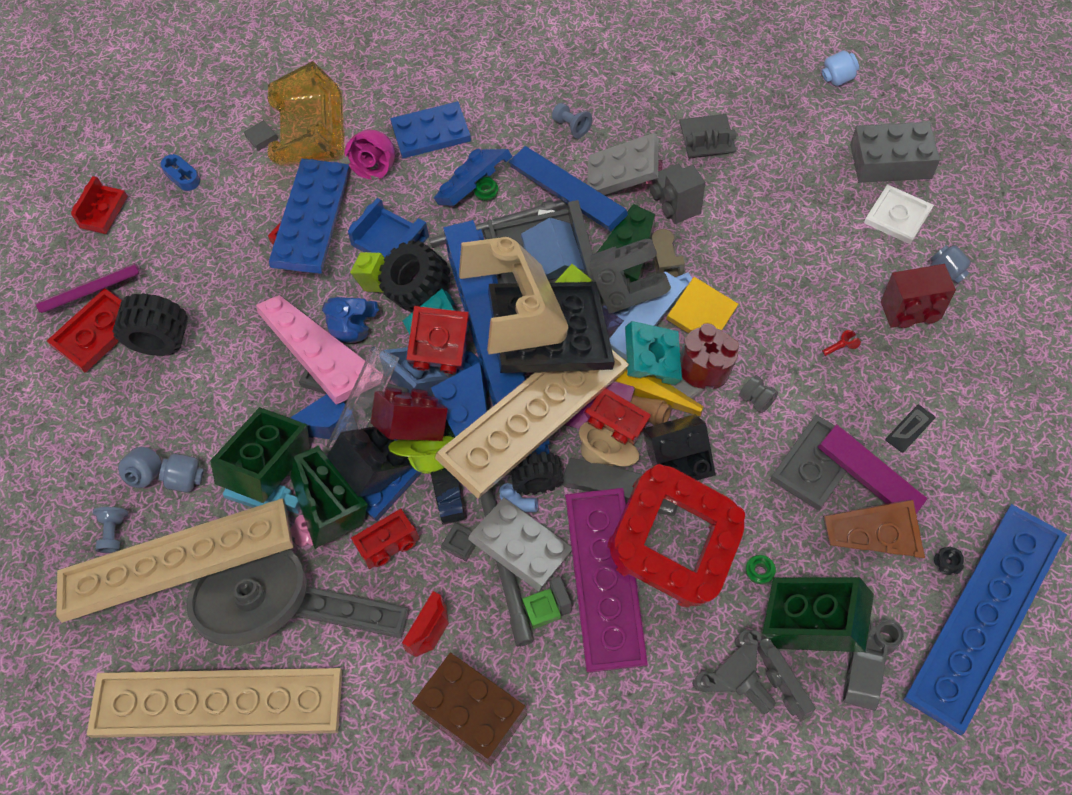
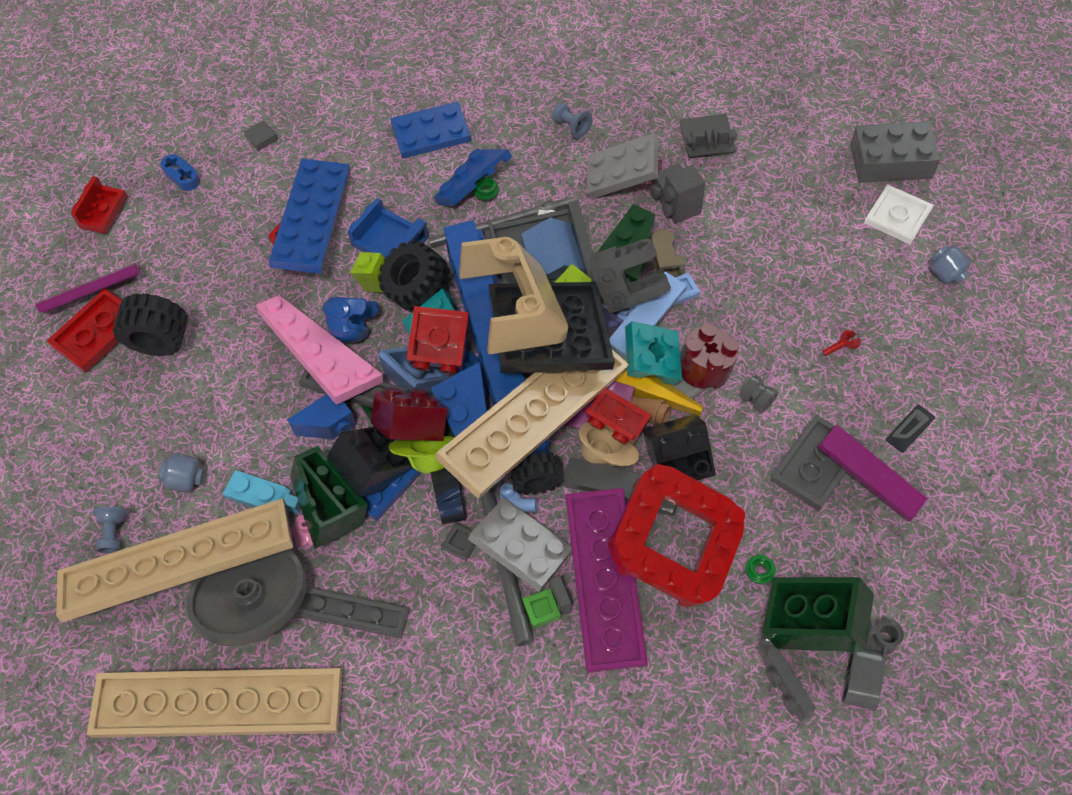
sand blue head [118,446,162,488] -> none
dark green brick [210,407,310,503] -> none
clear yellow windscreen [267,61,344,165] -> none
clear tile [326,346,399,450] -> none
dark pink cylinder [345,129,395,180] -> none
red bracket [351,508,419,569] -> none
red slope [402,591,449,657] -> none
reddish brown brick [412,652,527,767] -> none
blue tile [508,146,628,232] -> none
yellow tile [666,277,738,333] -> none
dark grey axle [692,629,776,714] -> none
light blue head [821,50,859,86] -> none
dark orange wing [823,499,925,558] -> none
dark red brick [881,264,956,328] -> none
blue plate [903,504,1067,736] -> none
black plate [934,547,964,575] -> none

